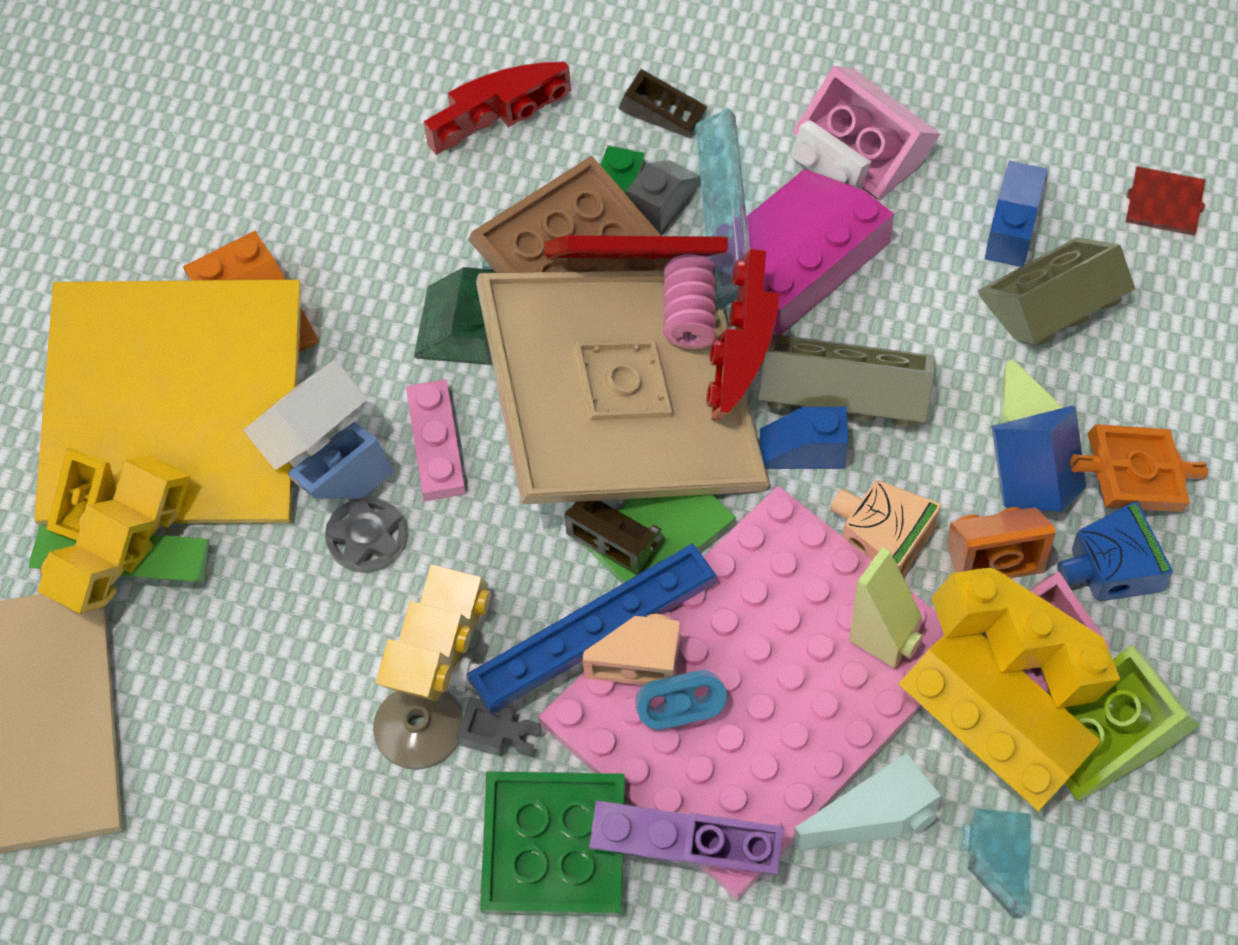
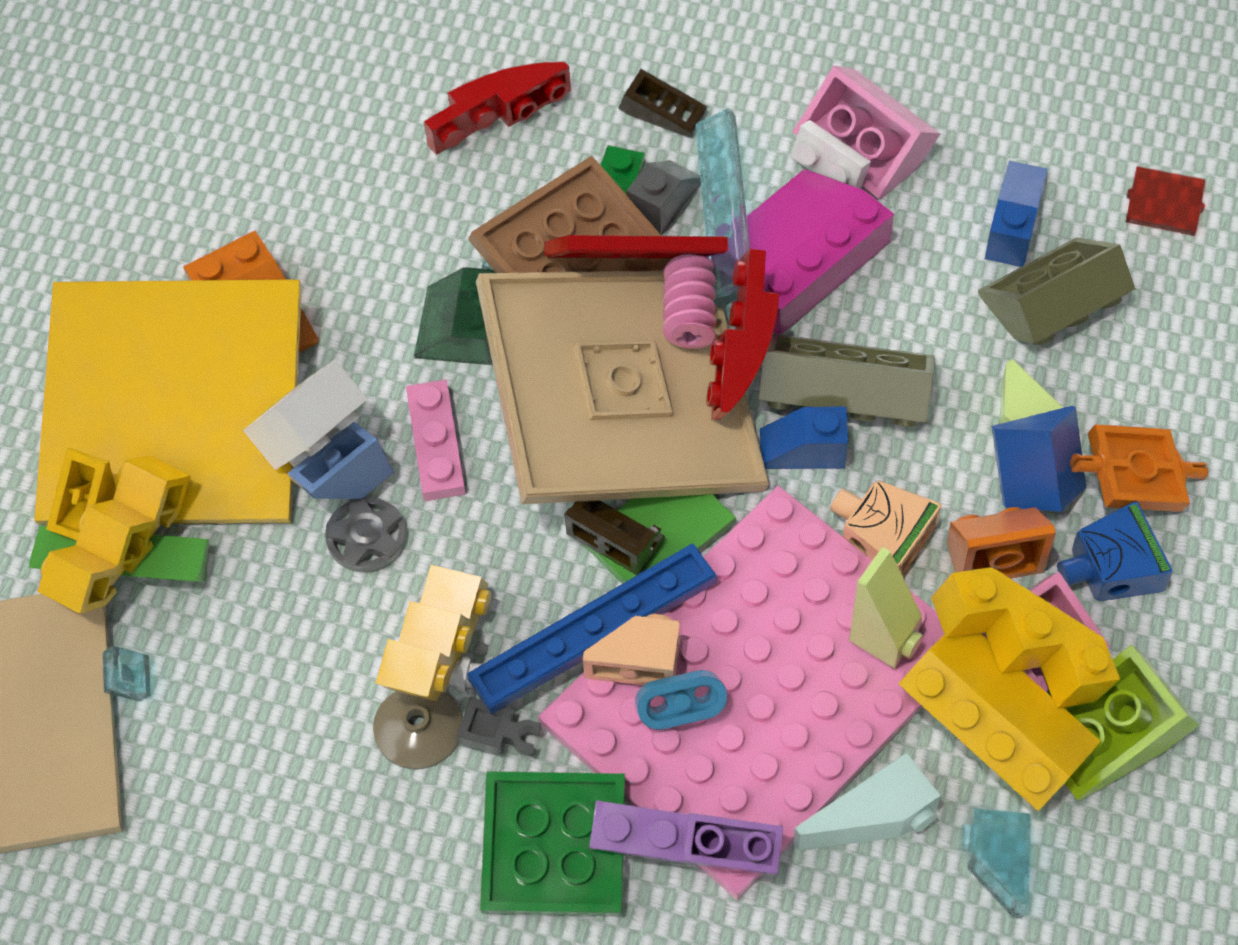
none -> clear light blue plate [102,646,151,702]

